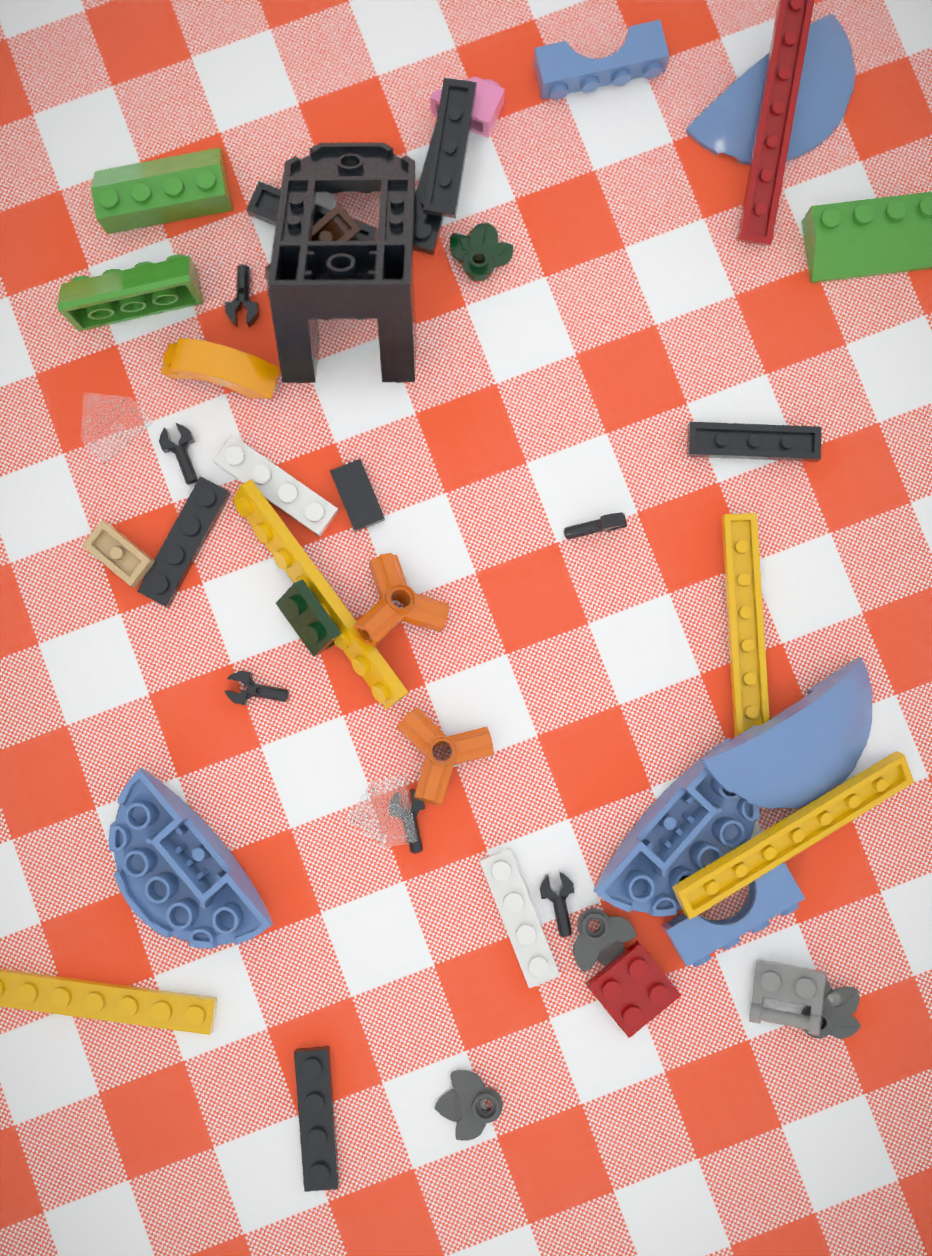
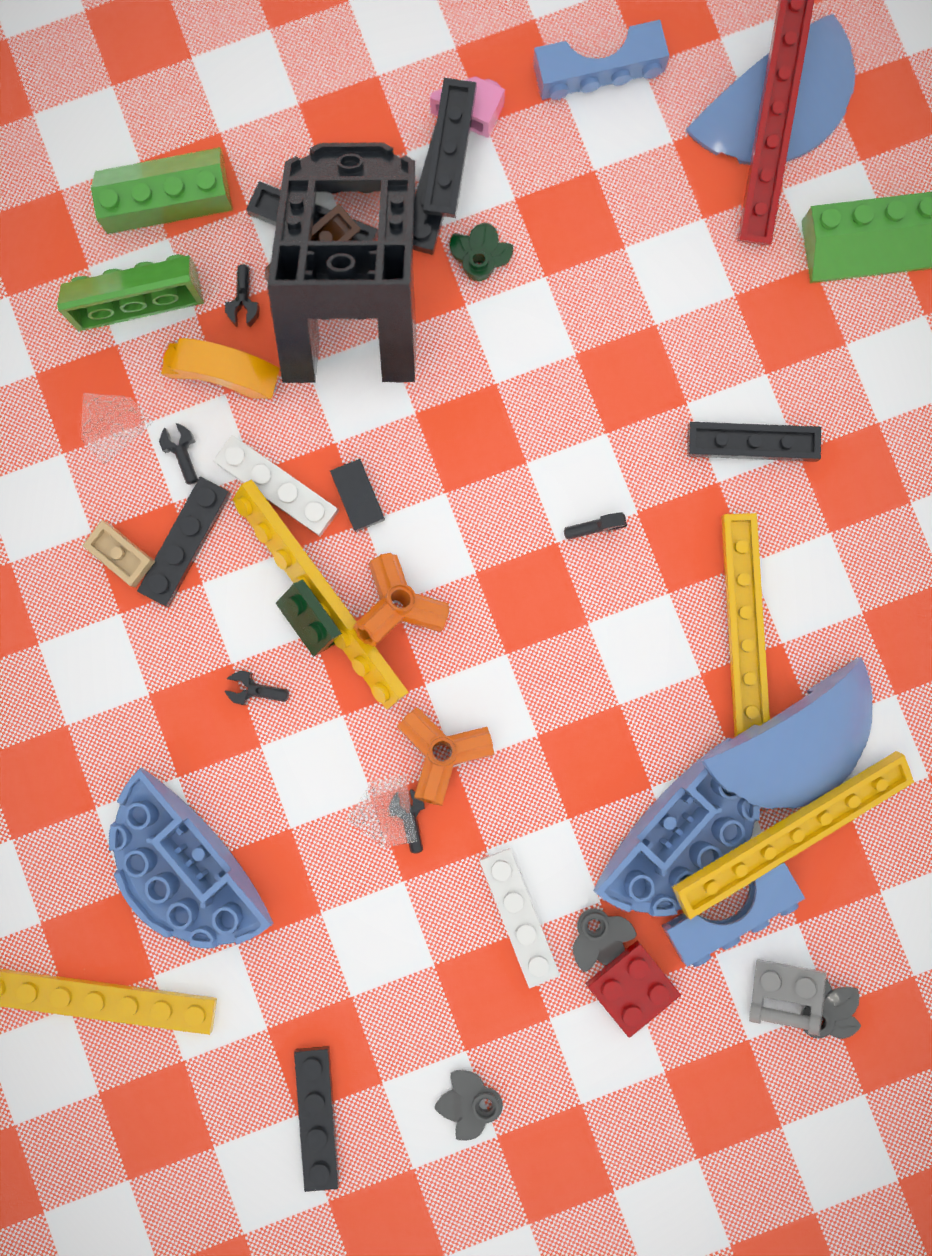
black bar [539,871,575,937] -> none

